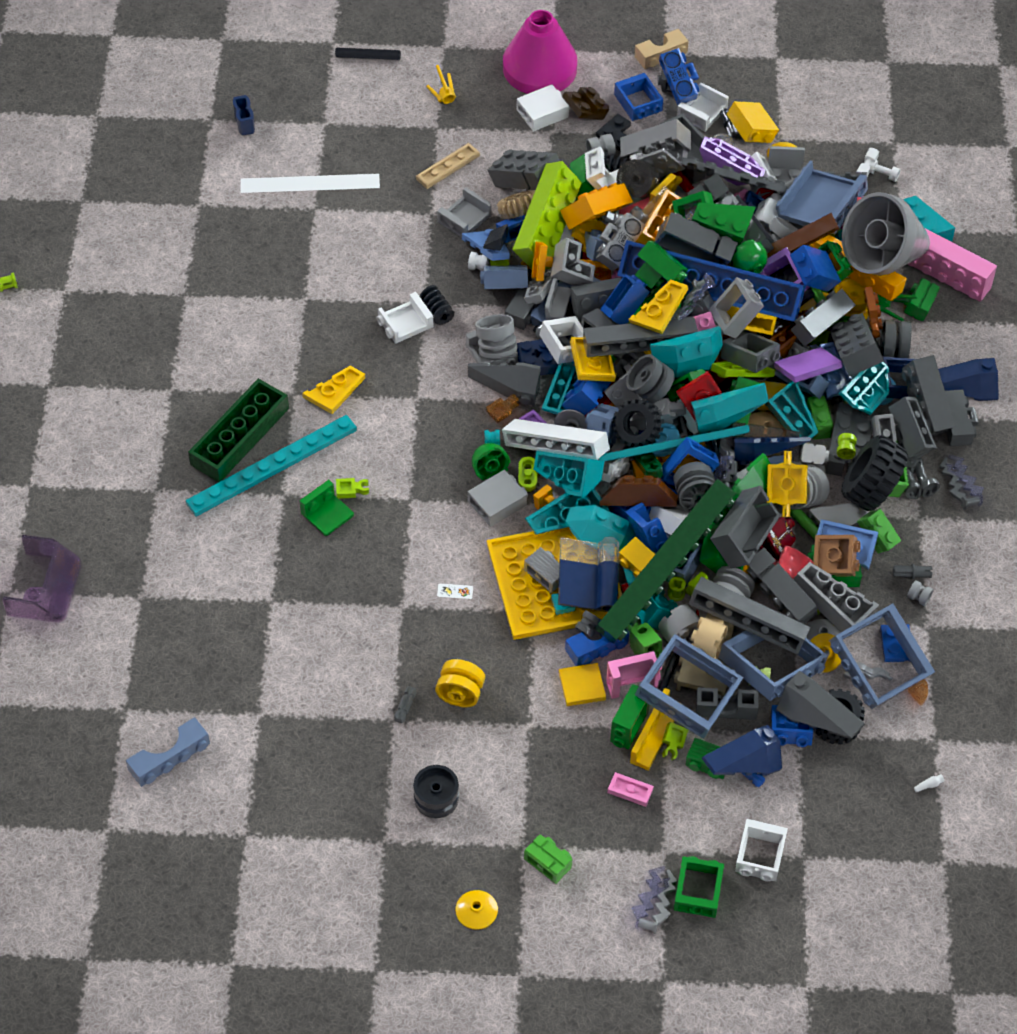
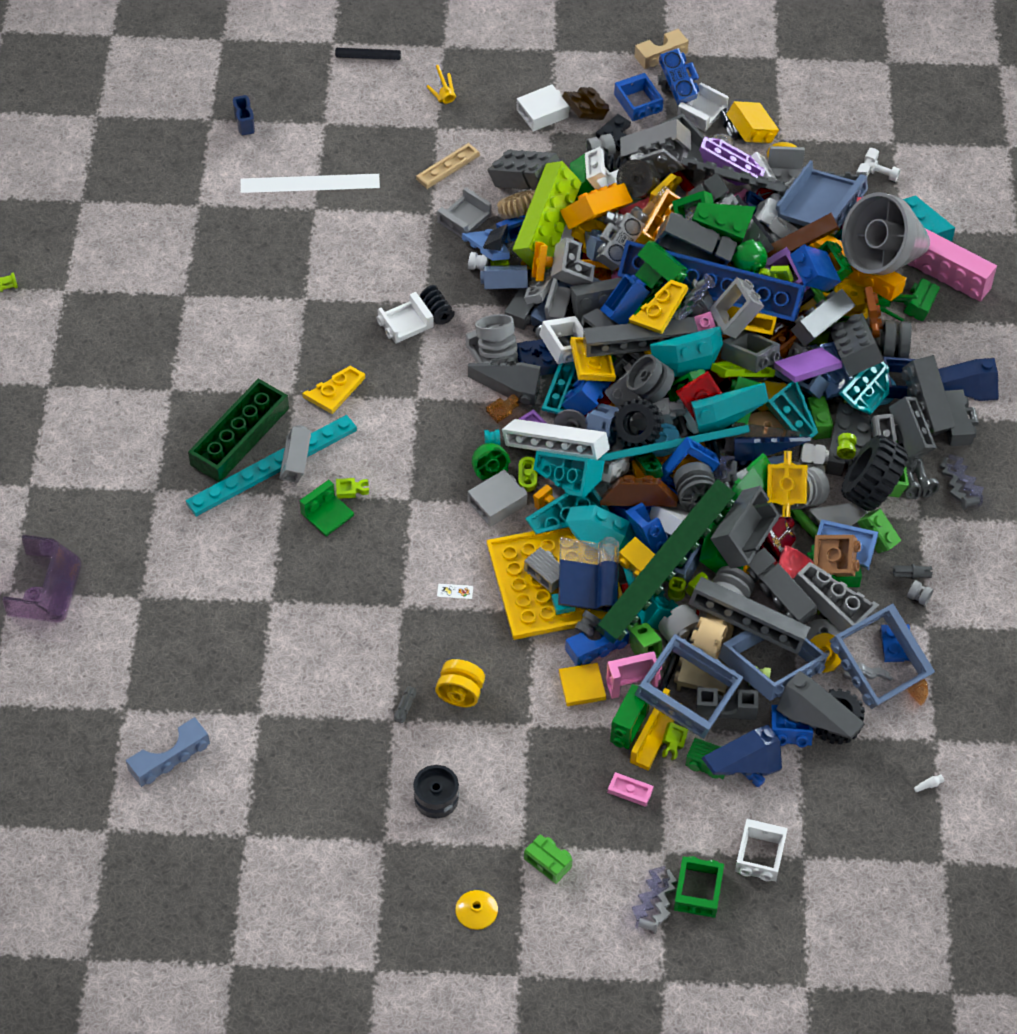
dark pink cone [503,10,577,94] -> none
light grey hair [718,438,735,469] -> none
none -> light grey window [279,425,312,483]
none -> lime plate [759,266,793,282]

